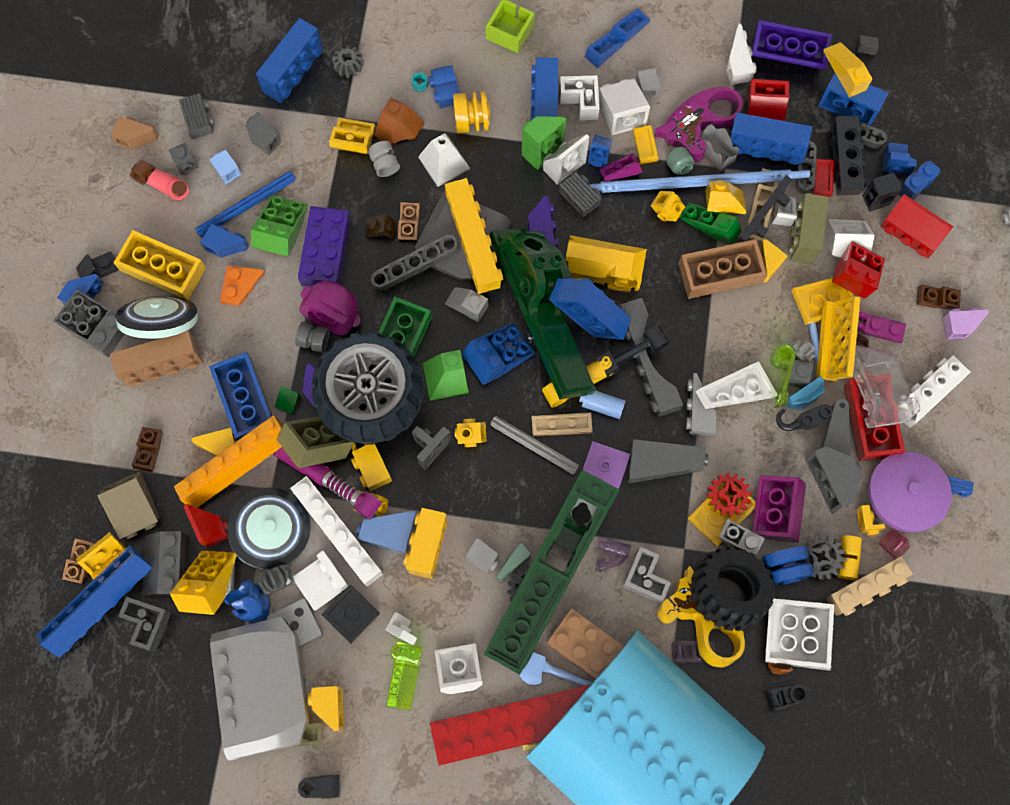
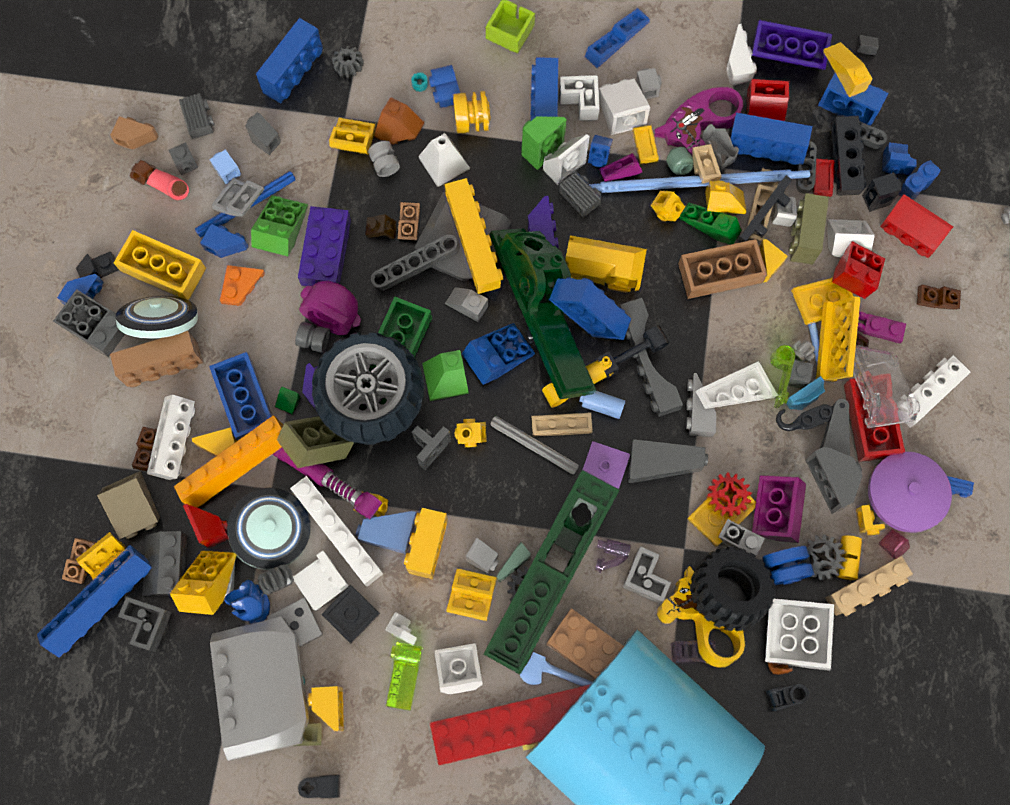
yellow hinge [351,443,392,492] -> none
lavender slope [943,308,989,340] -> none
none -> white brick [147,395,195,480]
none -> light grey slope [212,178,264,217]
none -> yellow slope [447,568,497,621]
none -> tan slope [692,144,721,184]

